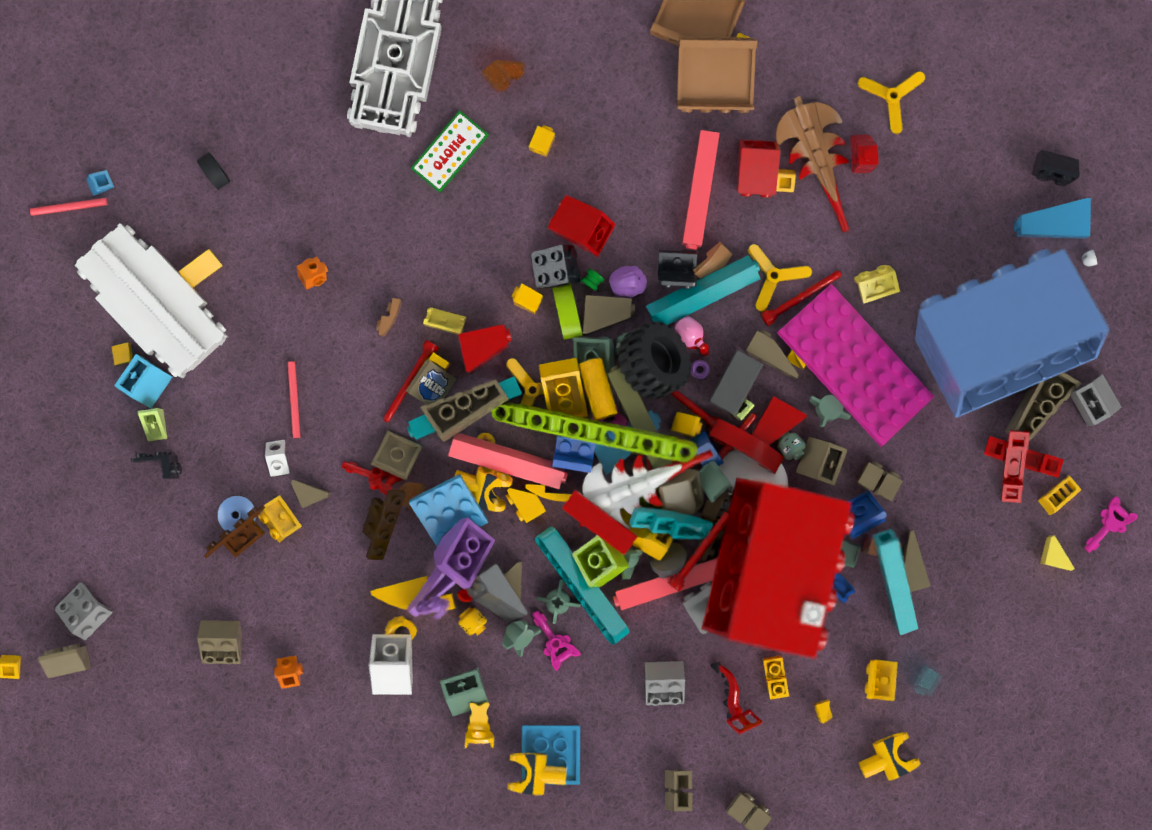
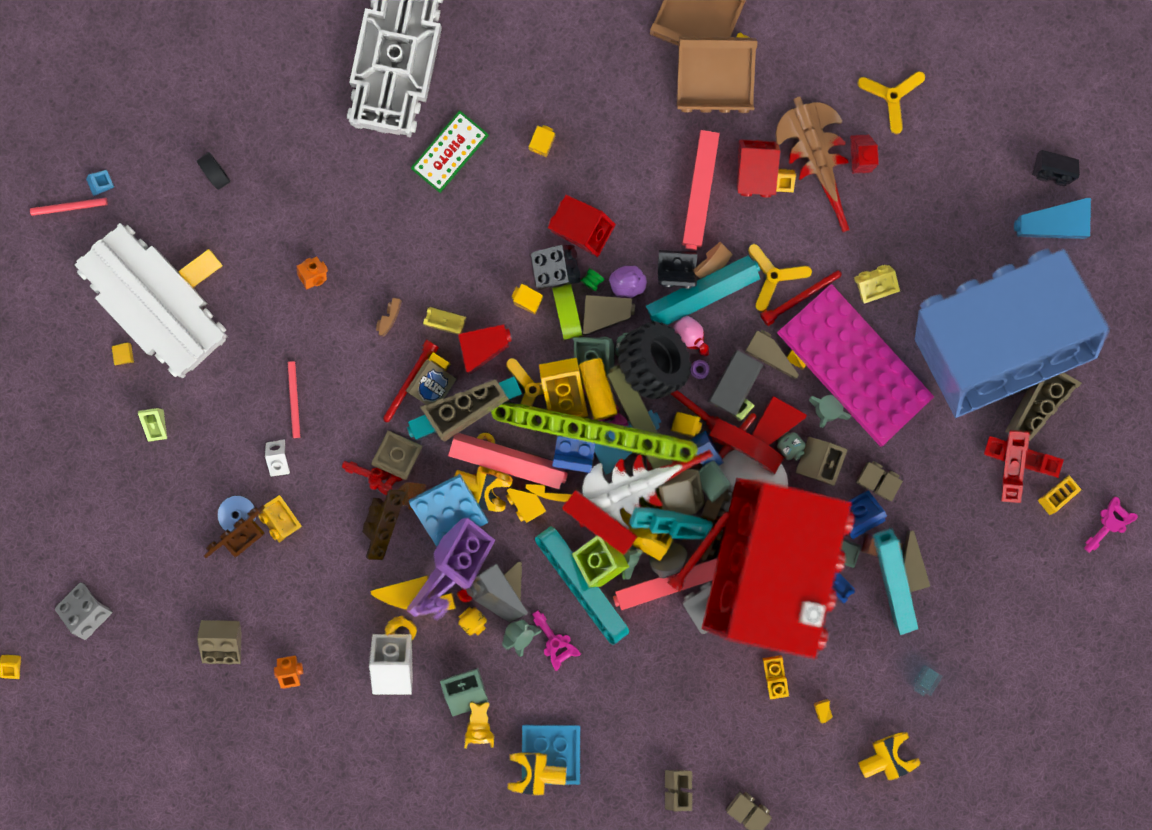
dark tan slope [38,643,91,678] -> none
medium azure slope [114,354,173,408] -> none
black bracket [131,452,182,479] -> none
dark tan slope [291,480,331,508] -> none
clear orange slope [481,60,526,93] -> none
sand green piece [537,580,581,624] -> none
light grey slope [645,661,685,706] -> none
red piece [710,662,763,735] -> none
yellow bracket [865,659,898,701] -> none
light yellow slope [1040,535,1075,571] -> none
light grey slope [1070,374,1122,426] -> none
white hinge [1081,250,1097,266] -> none

